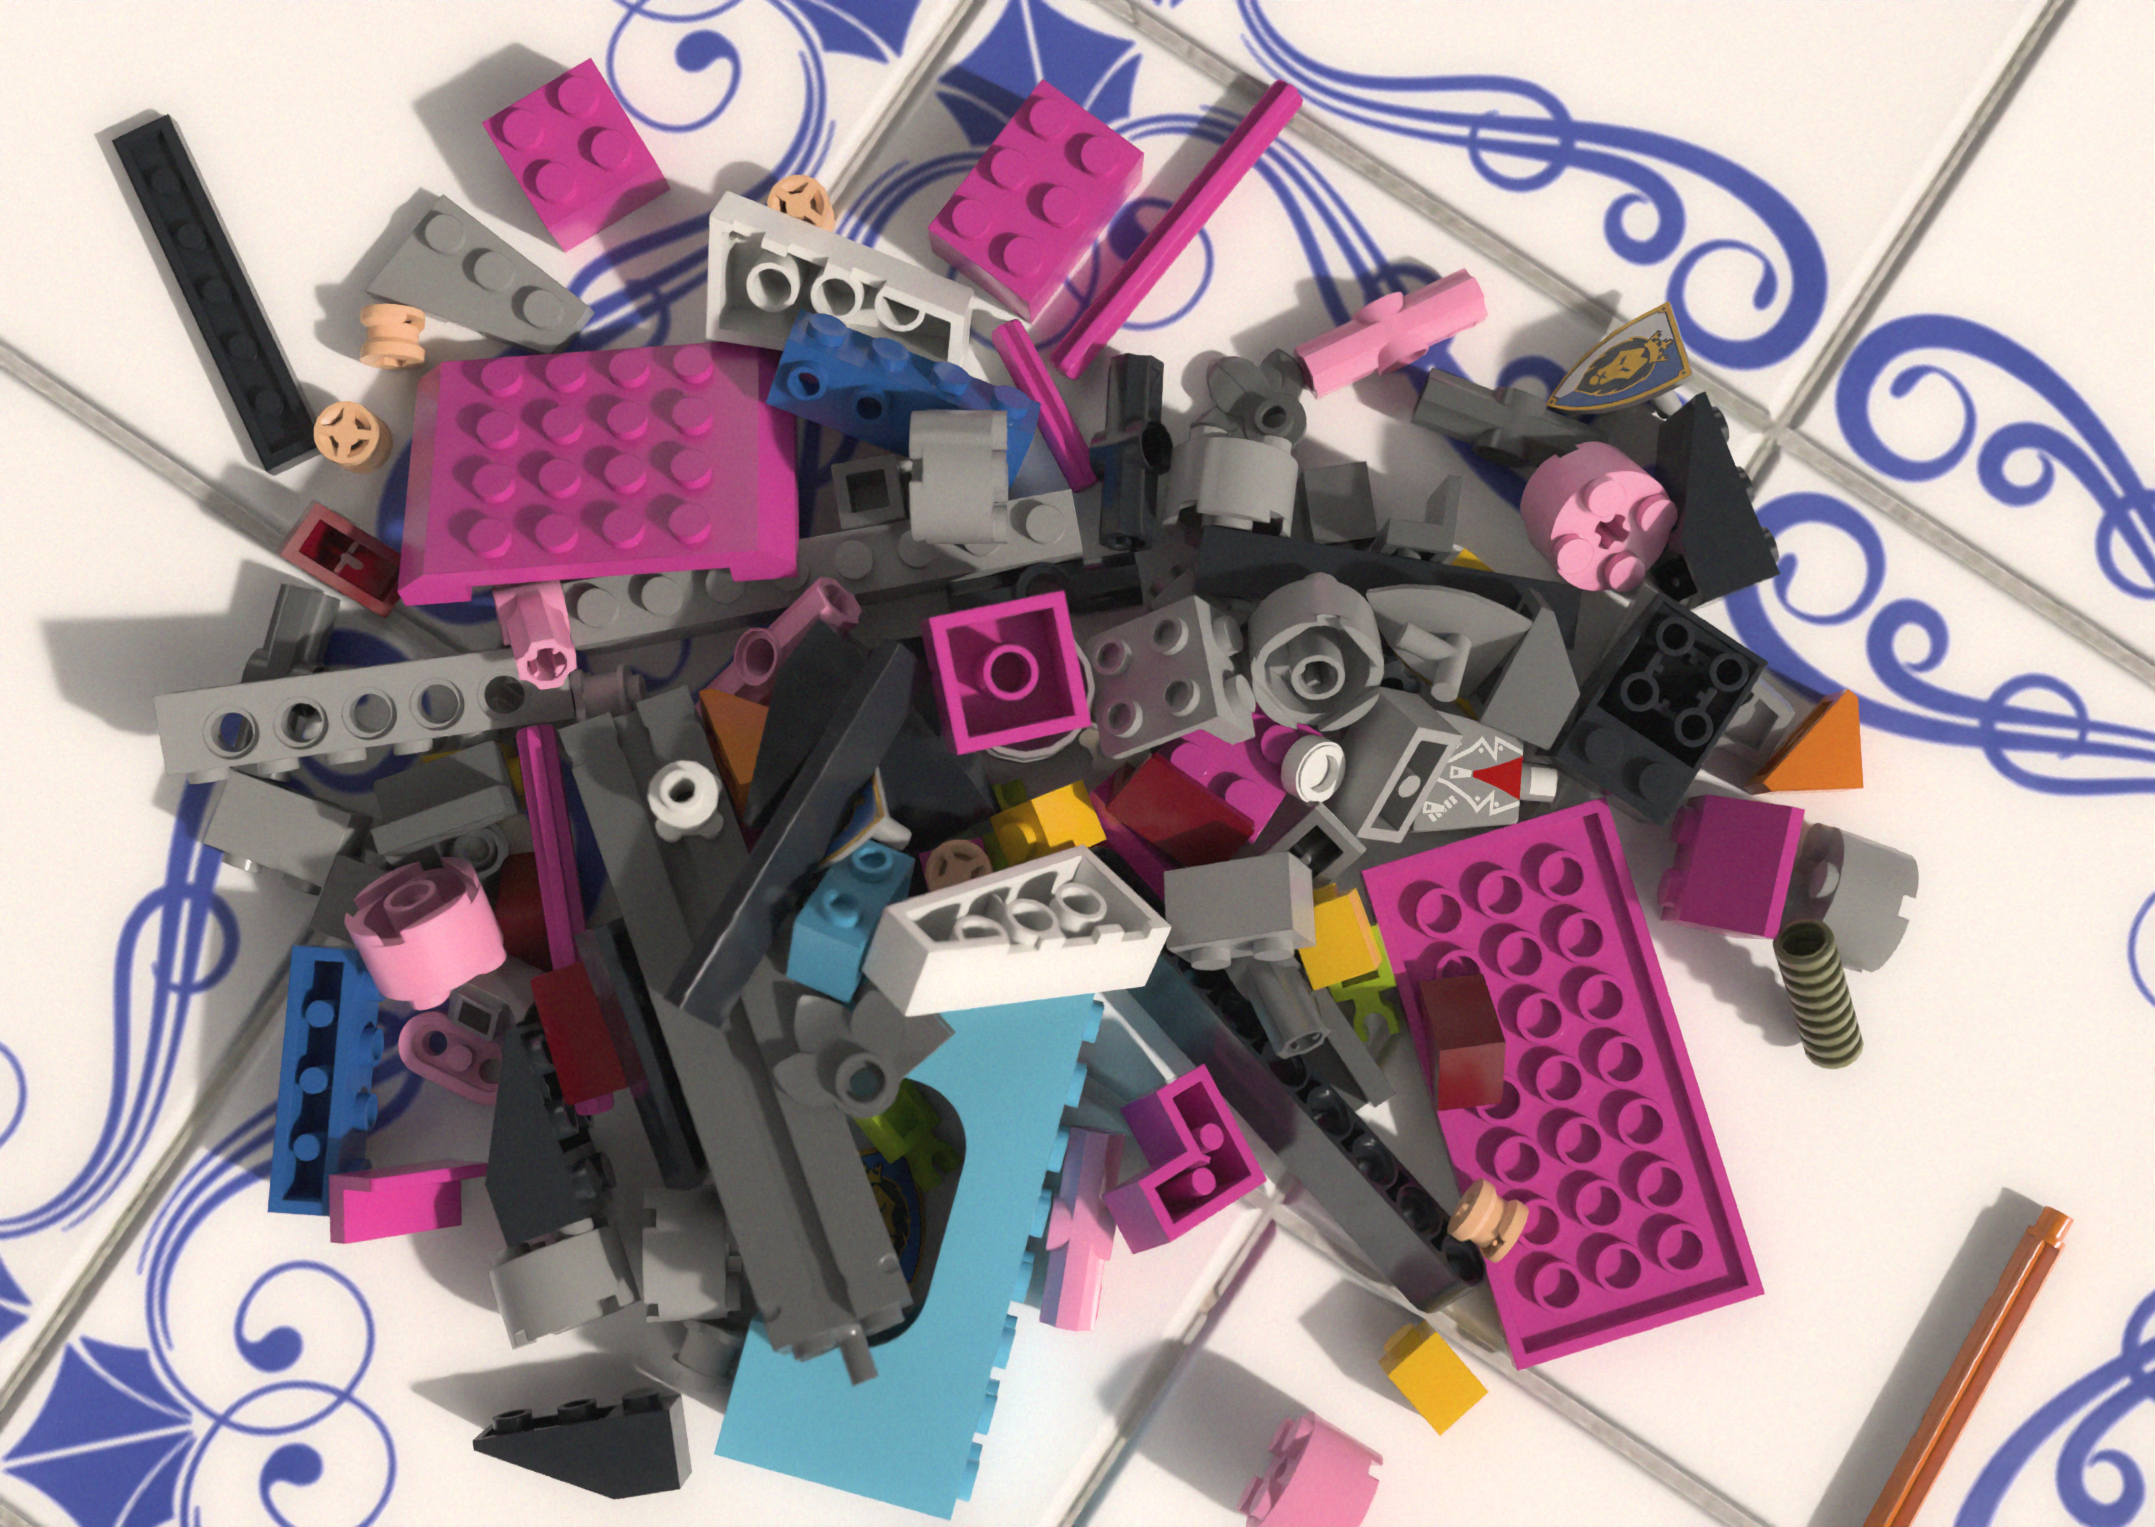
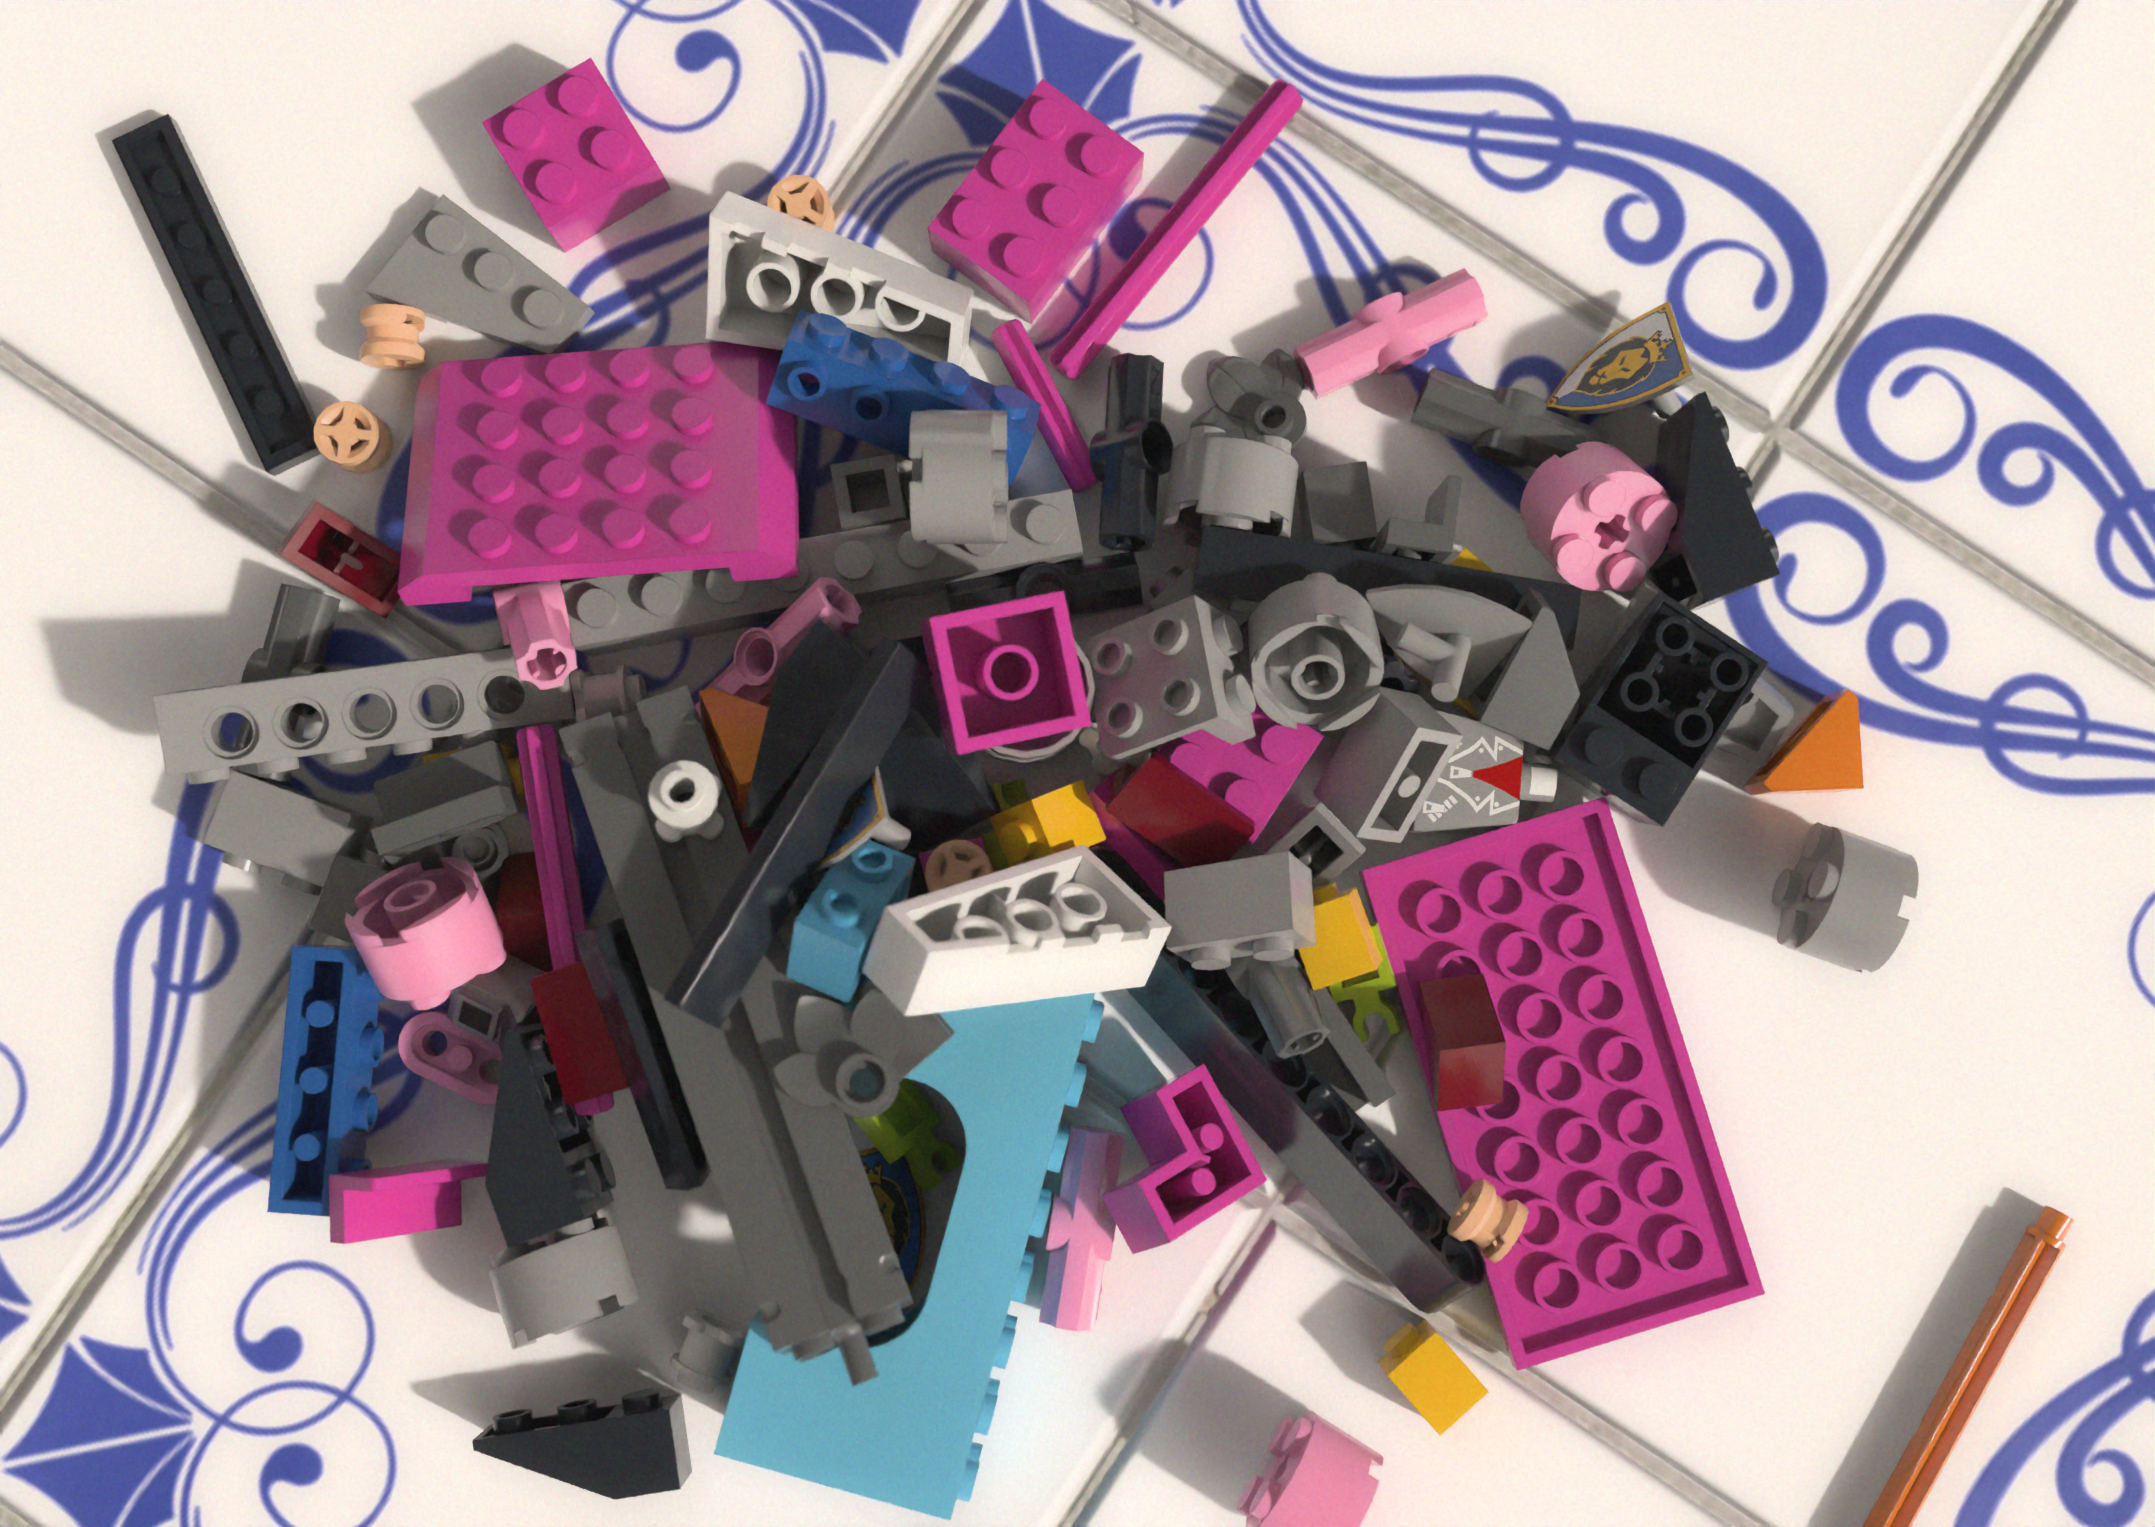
light grey brick [642,1184,742,1323] -> none
white tile [1281,735,1346,804] -> none
dark pink slope [1657,794,1805,940] -> none
olive piece [1772,918,1864,1069] -> none

